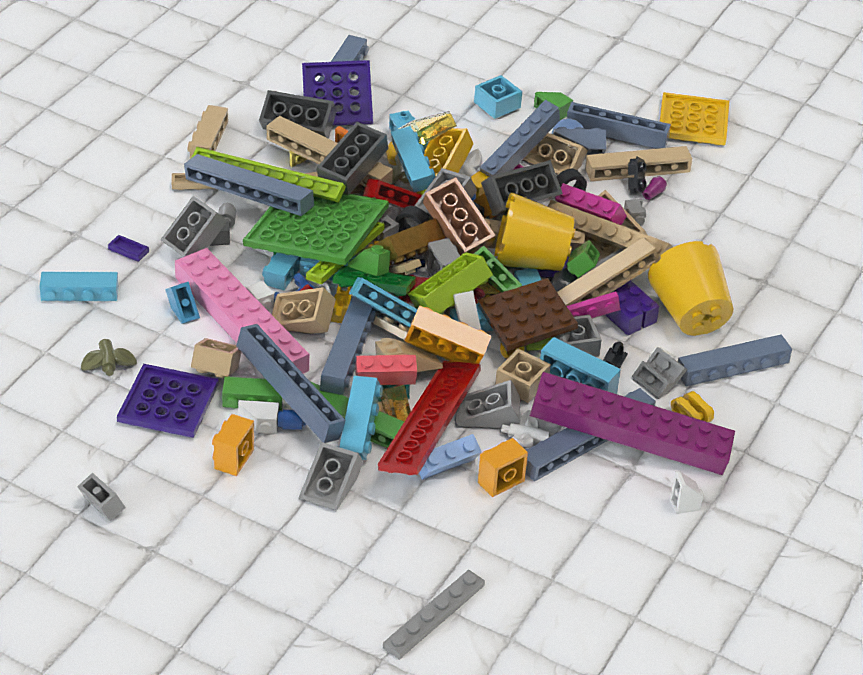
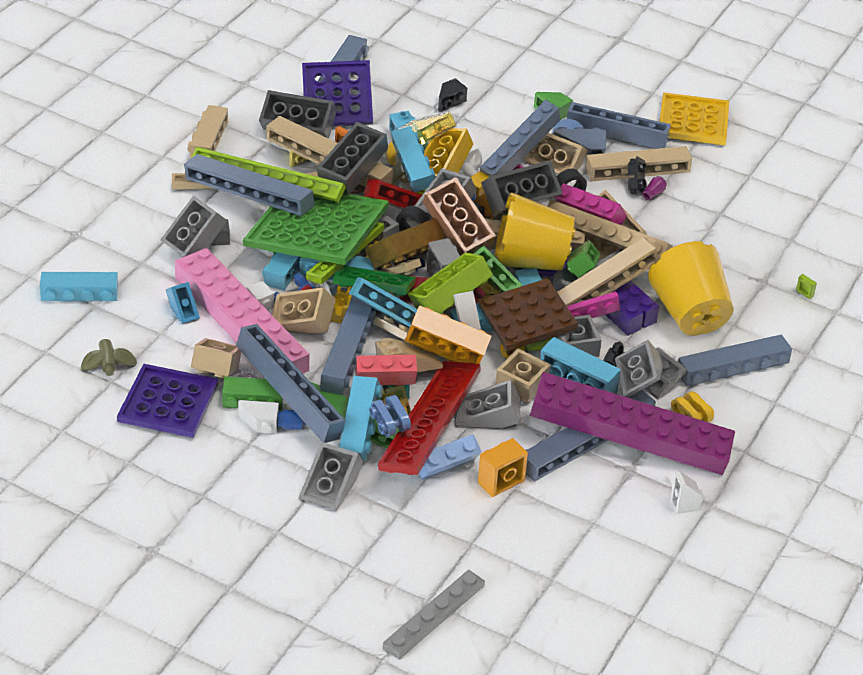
light grey brick [77,472,126,521] -> none
dark purple tile [108,234,149,262] -> none
light orange brick [212,414,254,476] -> none
light grey brick [218,203,236,228] -> none
bright green slope [348,245,391,276] -> none
medium azure brick [474,75,522,119] -> none
white plant [501,410,550,448] -> none
light grey brick [624,198,646,226] -> none
none -> medium blue brick [369,395,411,437]
none -> black slope [438,78,468,112]
none -> light grey slope [615,340,663,397]
none -> lime tile [796,274,817,299]

